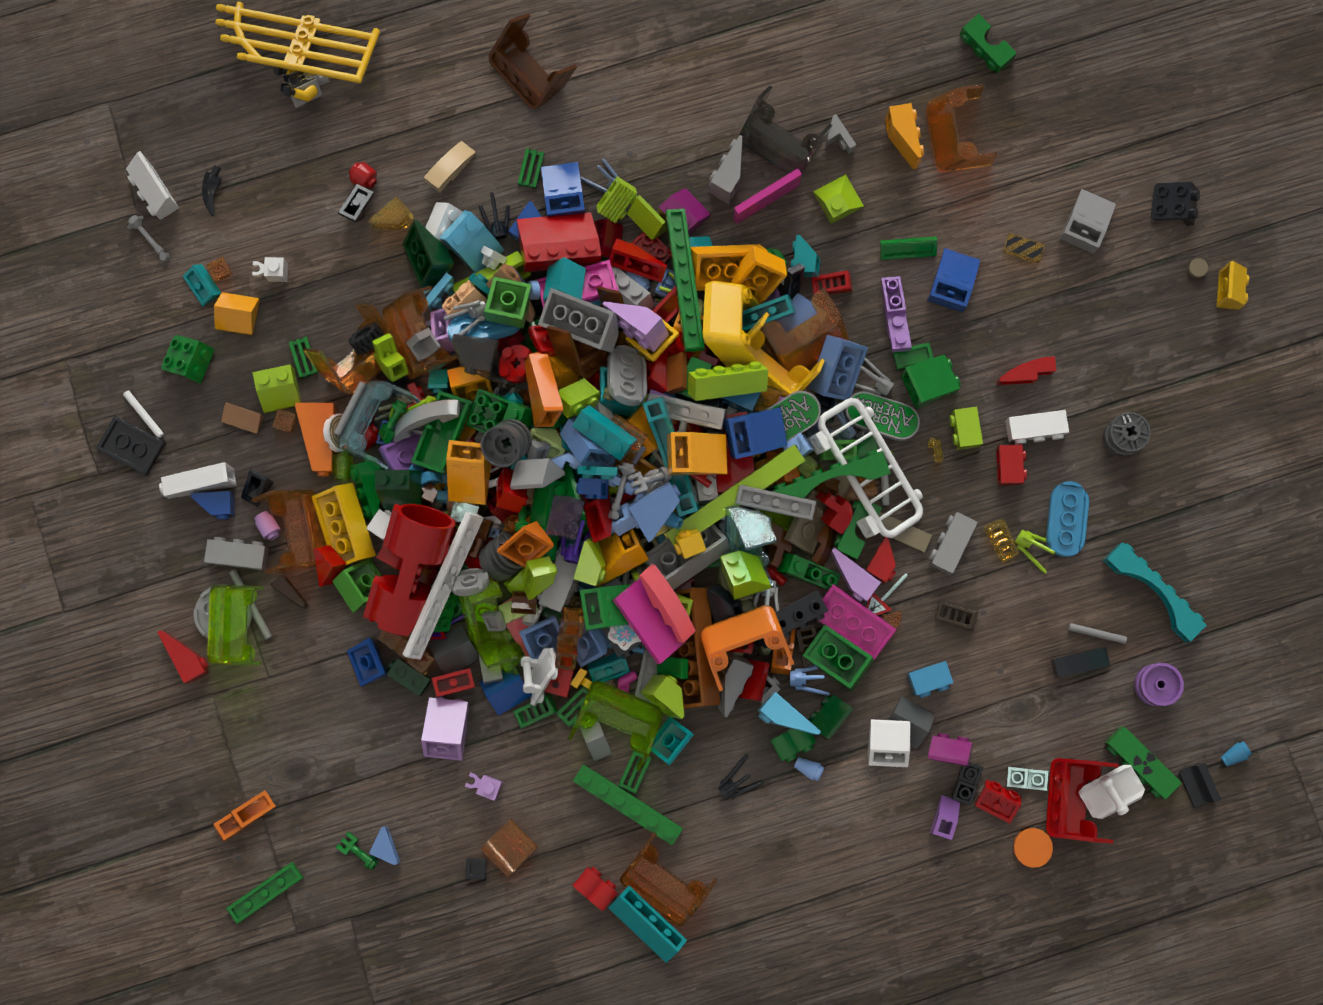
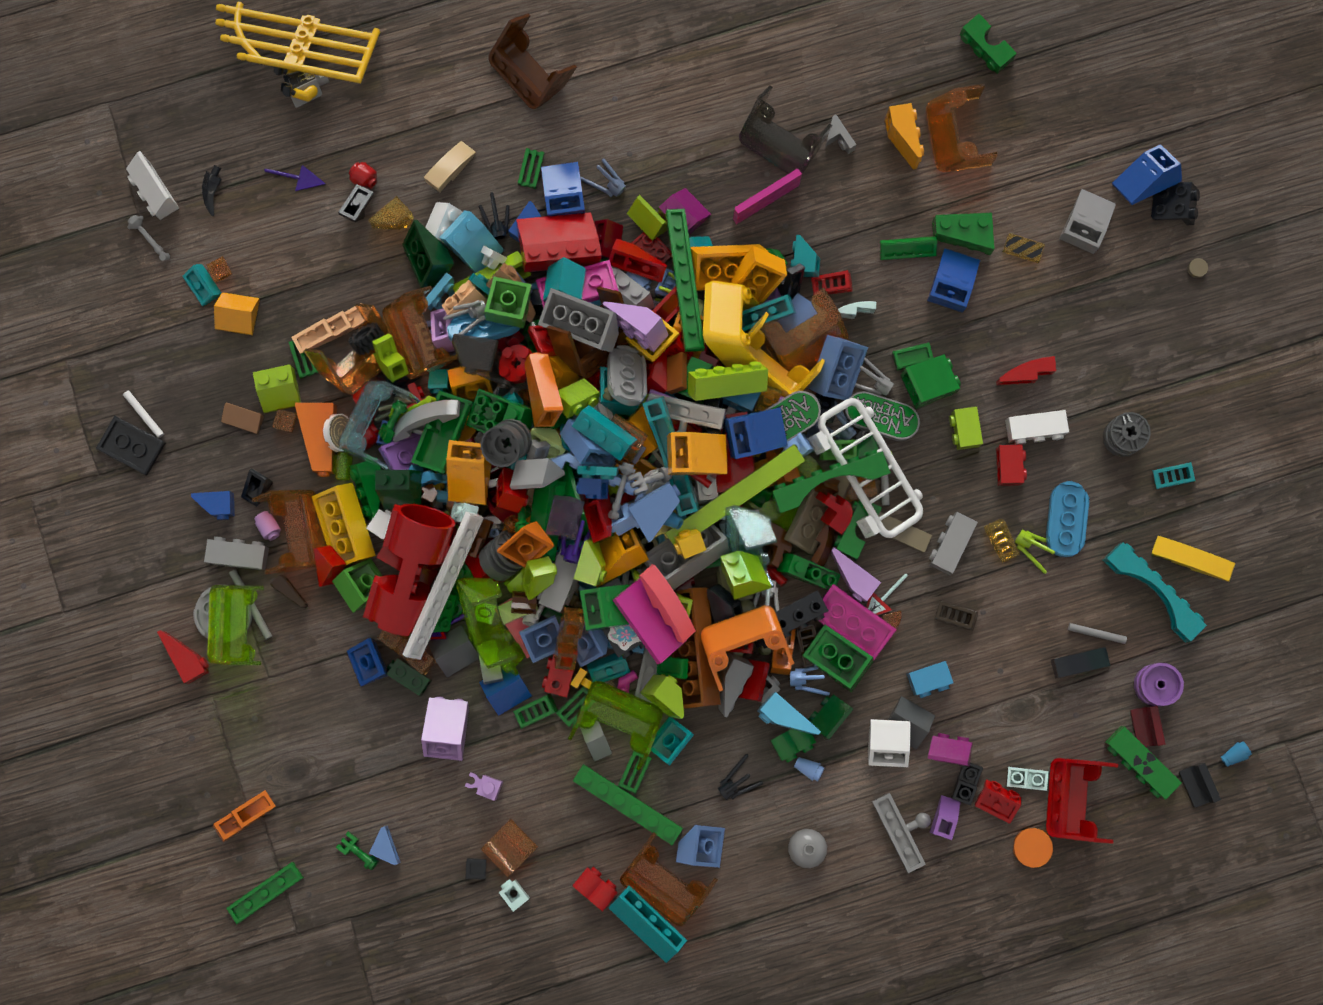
white slope [159,462,237,499] -> none
green bracket [161,335,215,384] -> none
white brick [252,257,288,282] -> none
light grey bar [334,381,367,436] -> none
light grey panel [406,328,441,362] -> none
red brick [432,668,475,698] -> none
light grey tile [450,568,490,596] -> none
light grey tile [481,611,507,631] -> none
white shield [520,648,558,706] -> none
light blue tile [528,280,540,300] -> none
lime brick [596,176,637,223] -> none
light grey slope [709,135,742,204] -> none
light grey tile [735,485,816,520] -> none
lime slope [813,175,864,224] -> none
red slope [865,537,896,584] -> none
medium lavender slope [881,276,912,353] -> none
clear yellow arm [928,438,944,463] -> none
white shield [1078,765,1145,819] -> none
yellow slope [1216,261,1249,310] -> none
none -> dark purple piece [264,165,326,191]
none -> light nougat slope [291,303,371,354]
none -> light aqua brick [499,879,530,912]
none -> medium blue slope [676,825,725,868]
none -> light grey cylinder [788,829,827,868]
none -> light aqua slope [836,301,876,319]
none -> light grey plate [872,793,931,873]
none -> green wedge [932,213,995,255]
none -> blue slope [1112,144,1182,205]
none -> dark red panel [1130,706,1166,747]
none -> yellow slope [1152,536,1235,582]
none -> teal slope [1153,462,1195,489]

